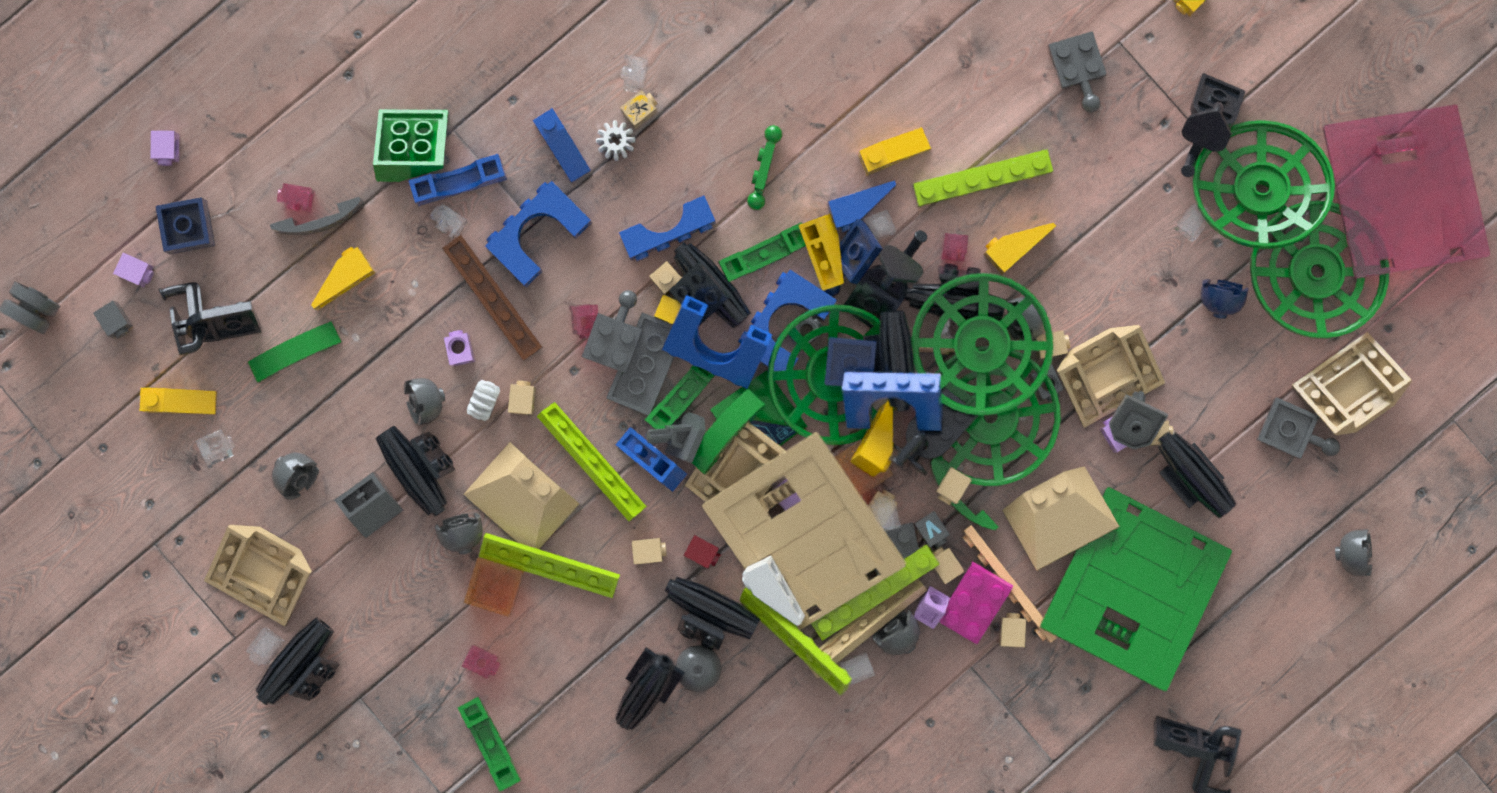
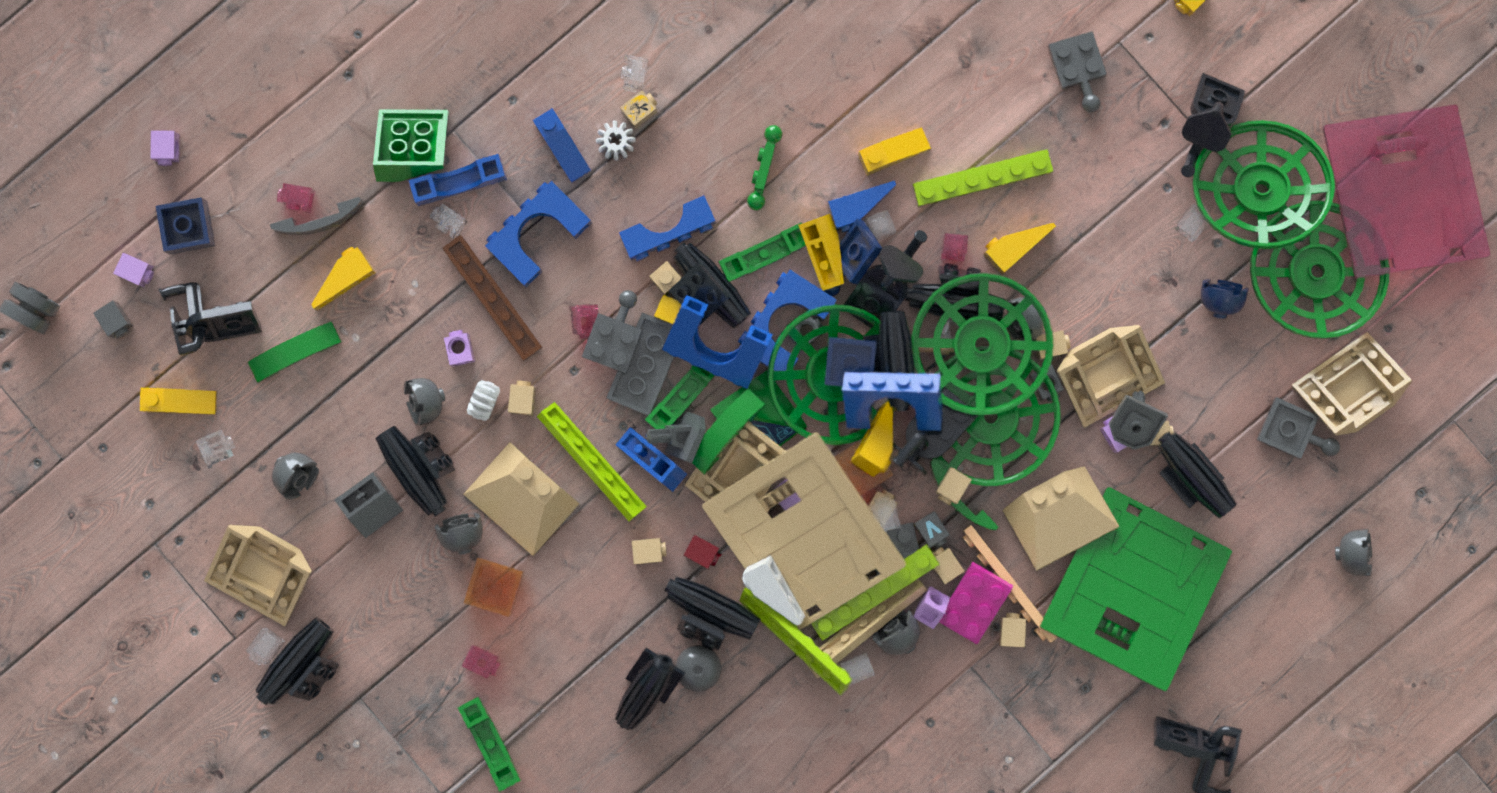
lime plate [478,533,620,598] -> none

